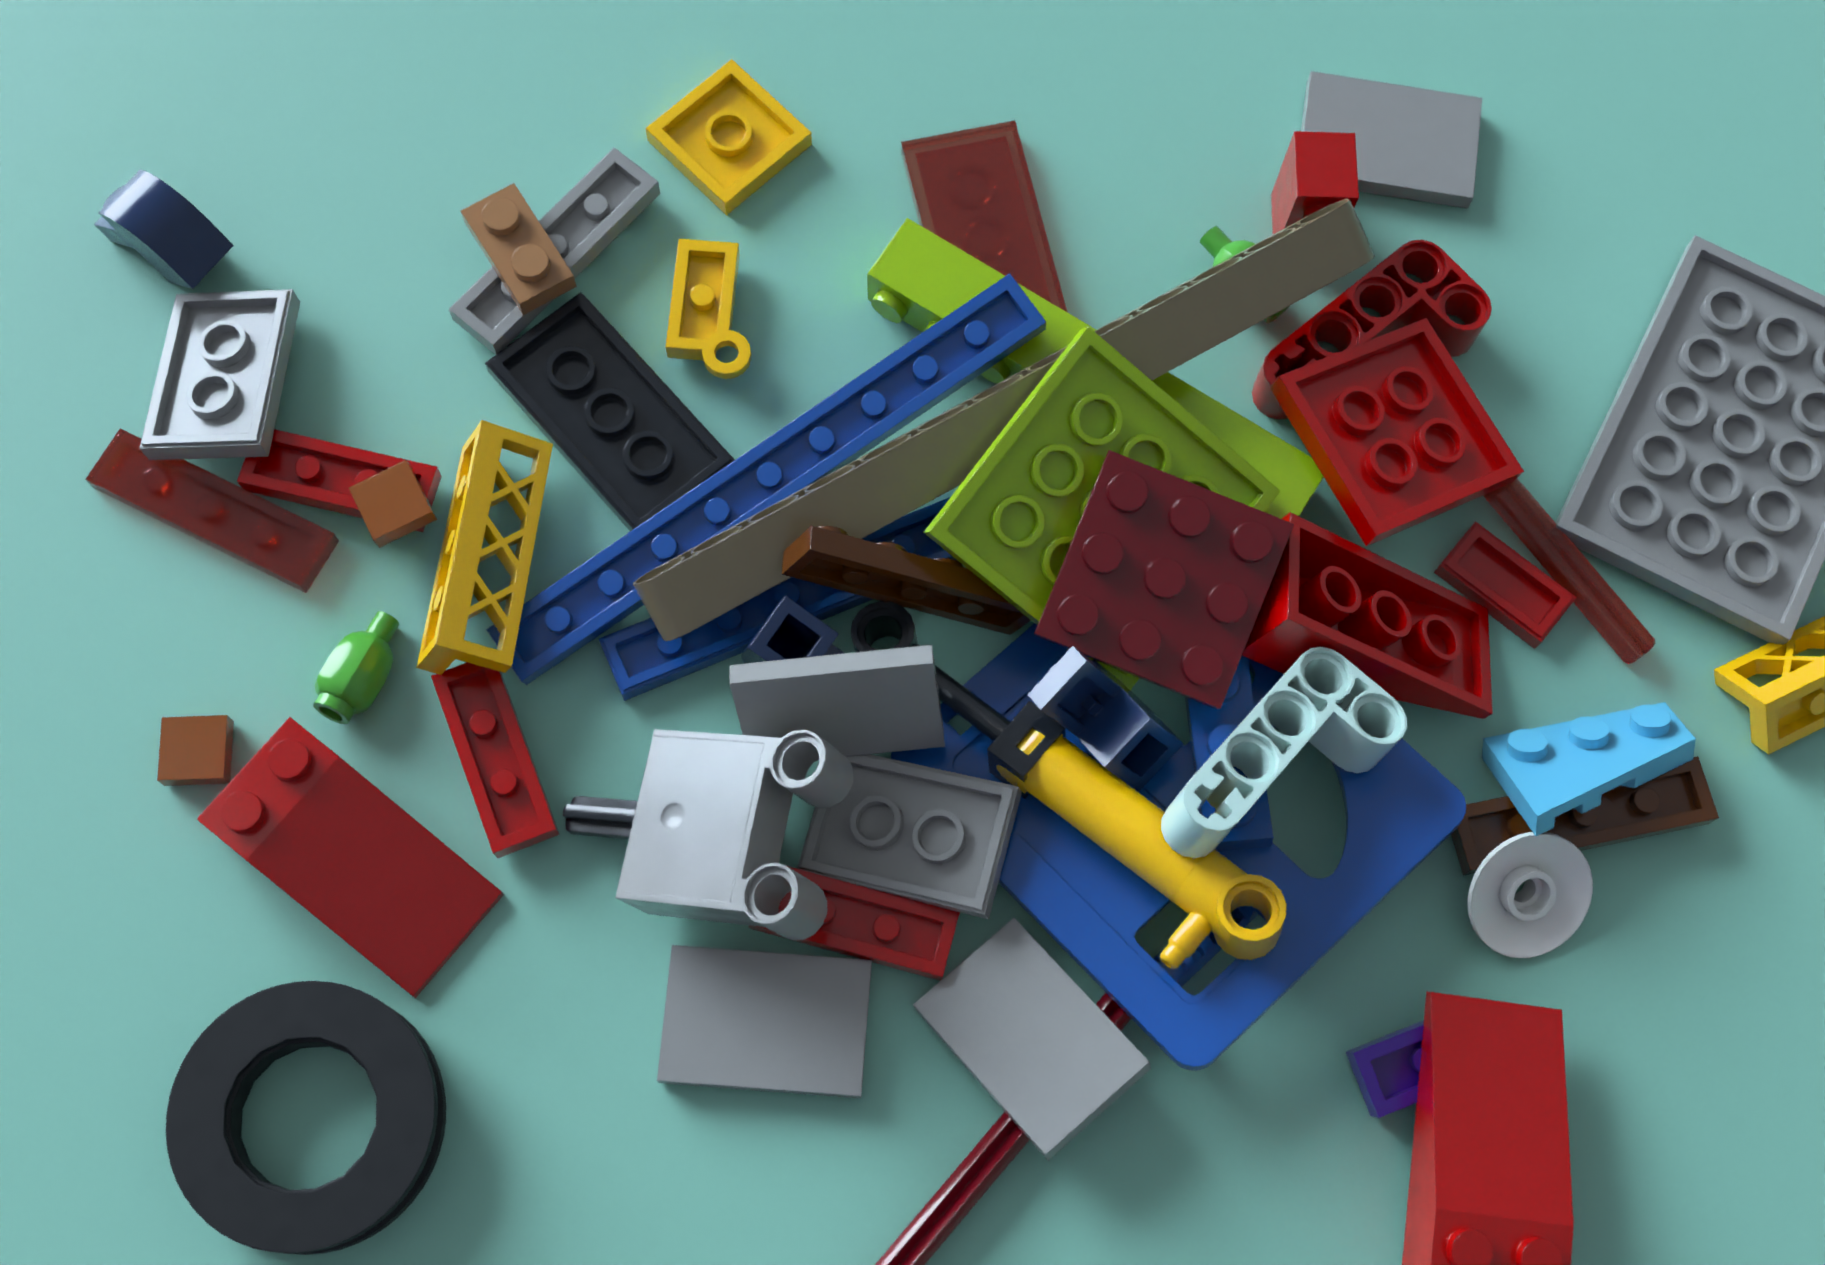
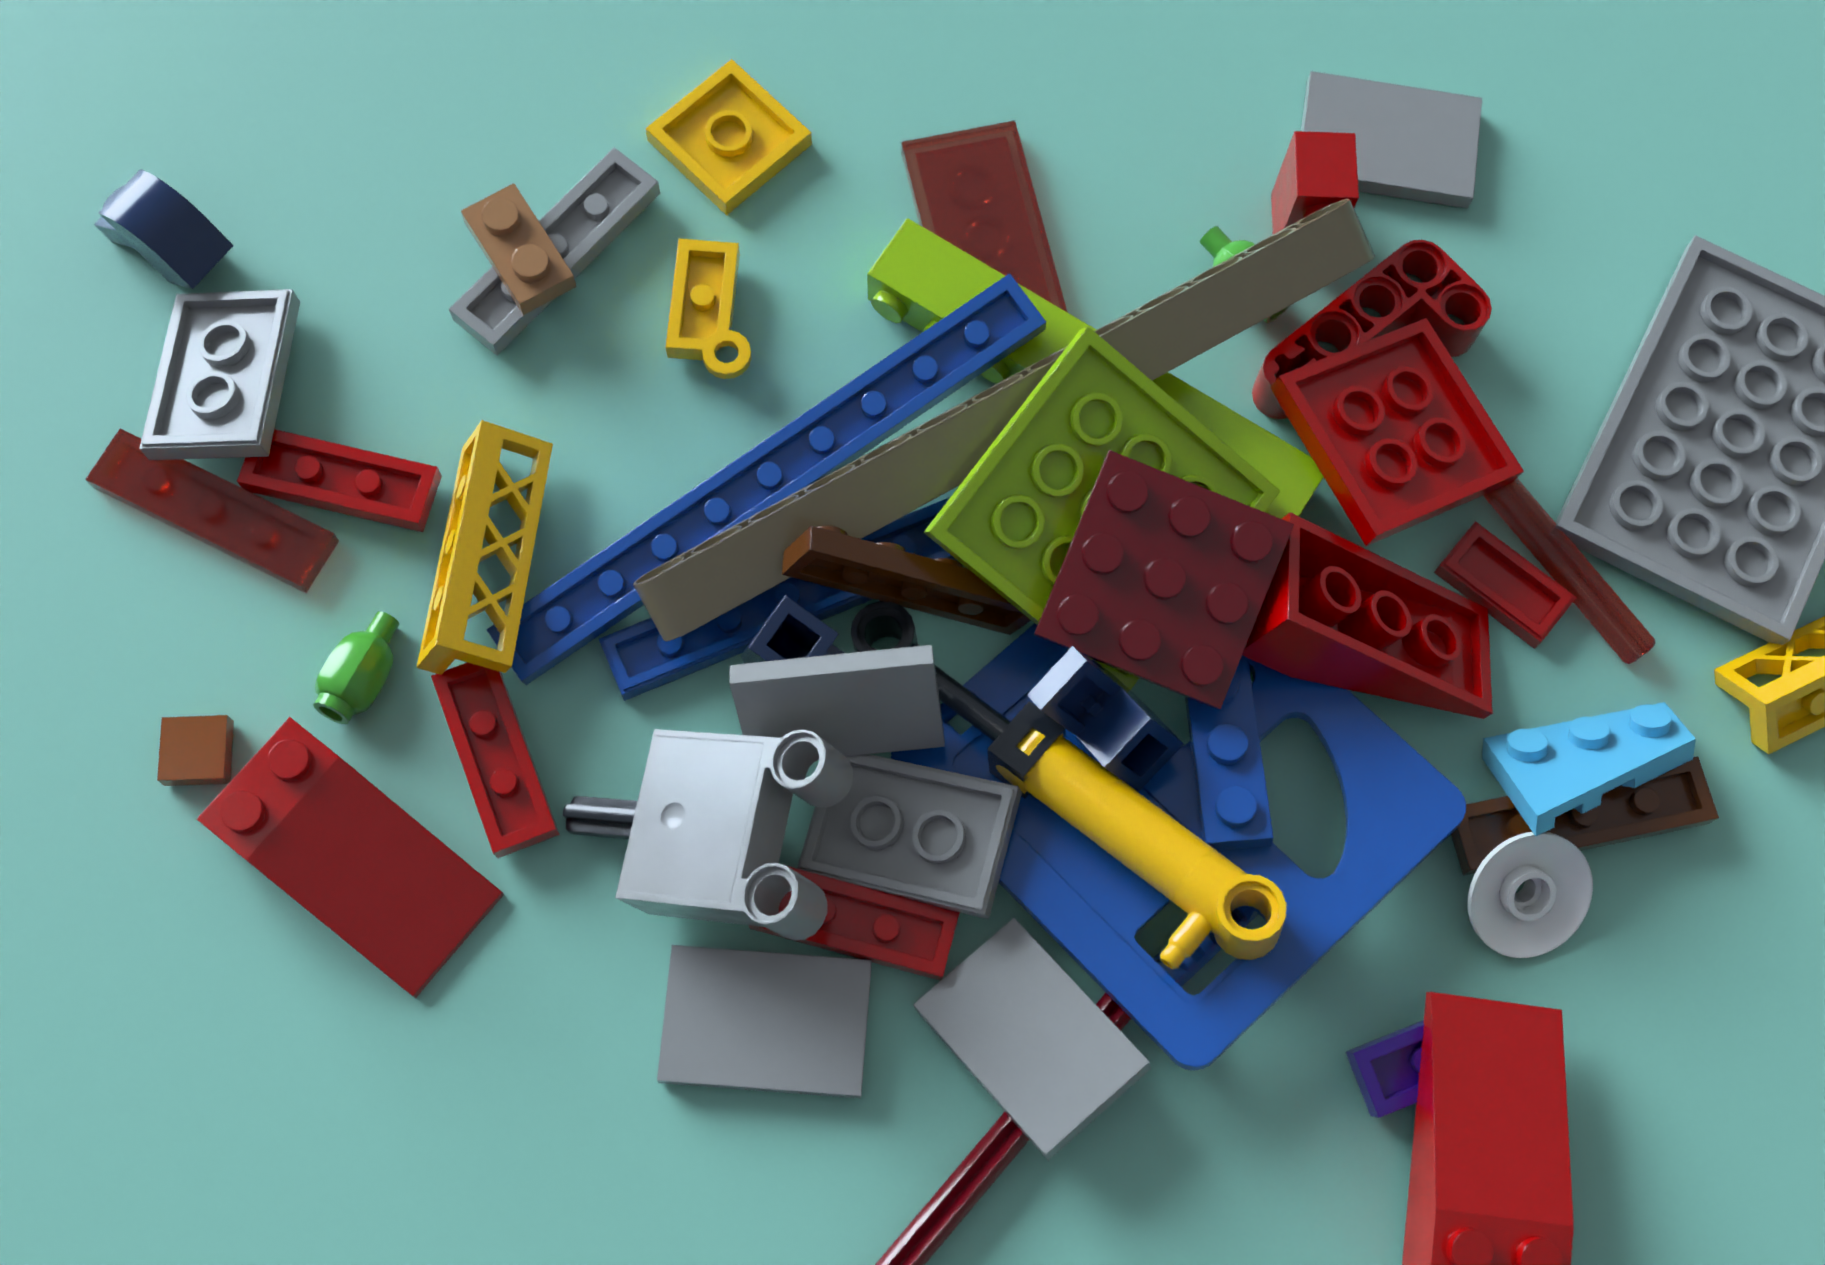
black tyre [166,981,446,1255] -> none
dark orange tile [349,460,437,548] -> none
black tile [485,292,735,531] -> none
light aqua beam [1161,647,1407,858] -> none

